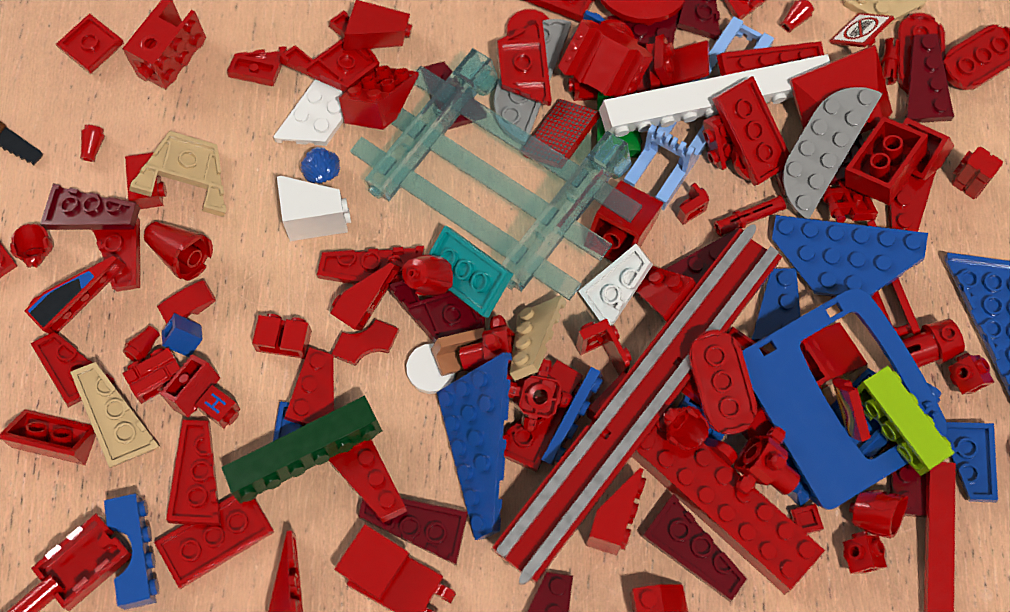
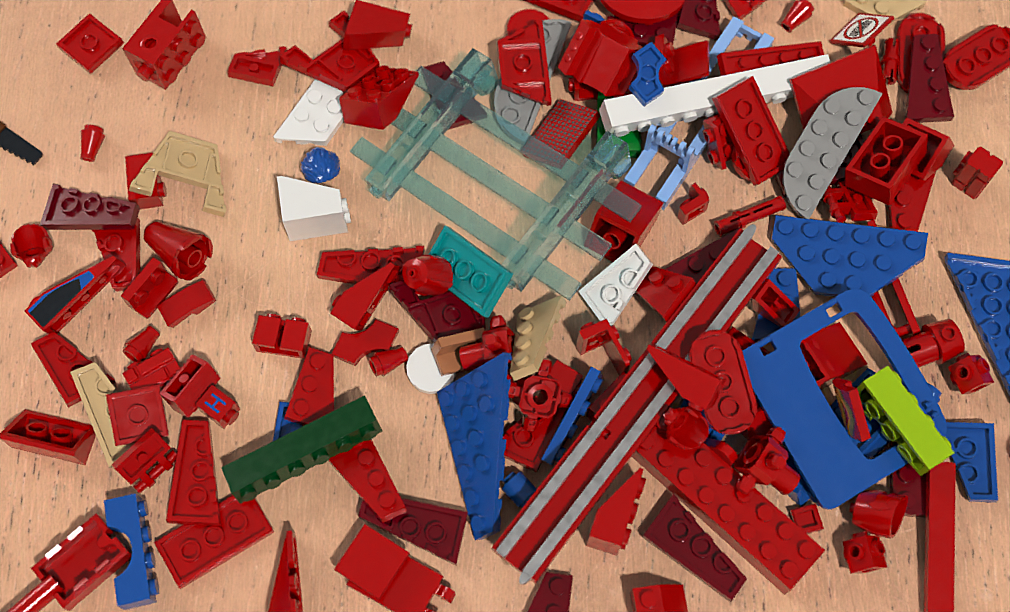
blue panel [162,313,203,357] -> none
none -> red tile [106,385,169,446]
none -> red plate [112,428,177,494]
none -> red bracket [121,257,178,319]
none -> red cone [368,347,408,377]
none -> blue brick [502,471,537,508]
none -> blue tile [628,42,667,107]
none -> red slope [647,344,726,411]
none -> red slope [751,278,800,328]

